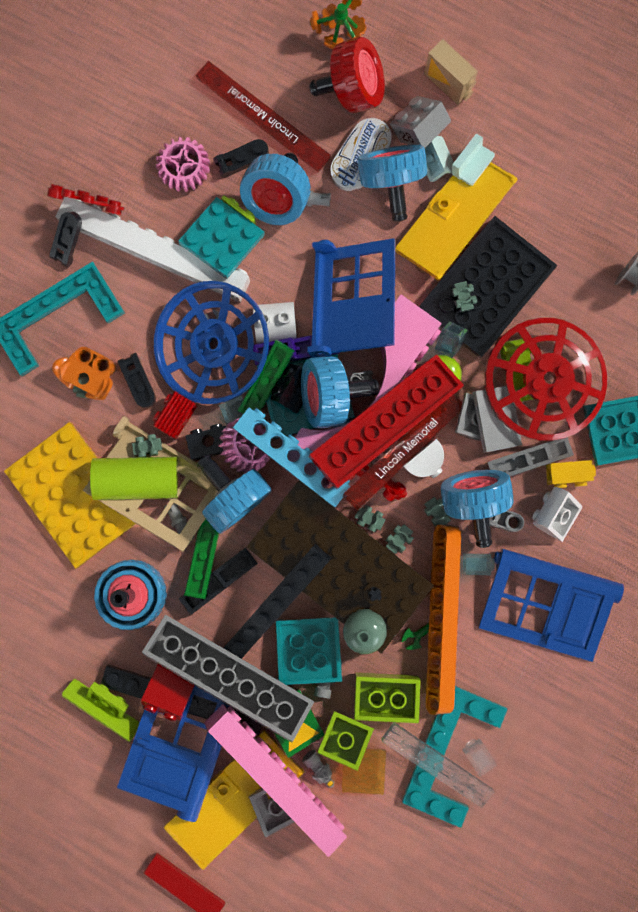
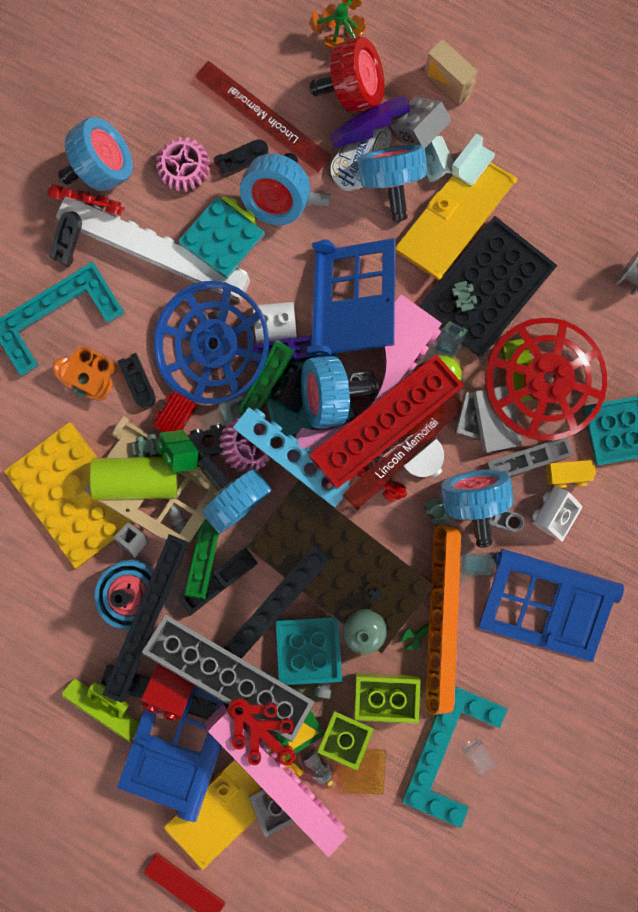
sand green piece [354,505,386,532] -> none
clear tile [381,722,495,808] -> none
sand green piece [385,524,414,554] -> none
none -> dark azure wheel [58,117,133,191]
none -> black plate [102,534,190,703]
none -> light grey brick [114,522,149,558]
none -> green piece [157,430,198,473]
none -> red plant [228,698,295,766]
none -> dark purple slope [330,95,410,148]

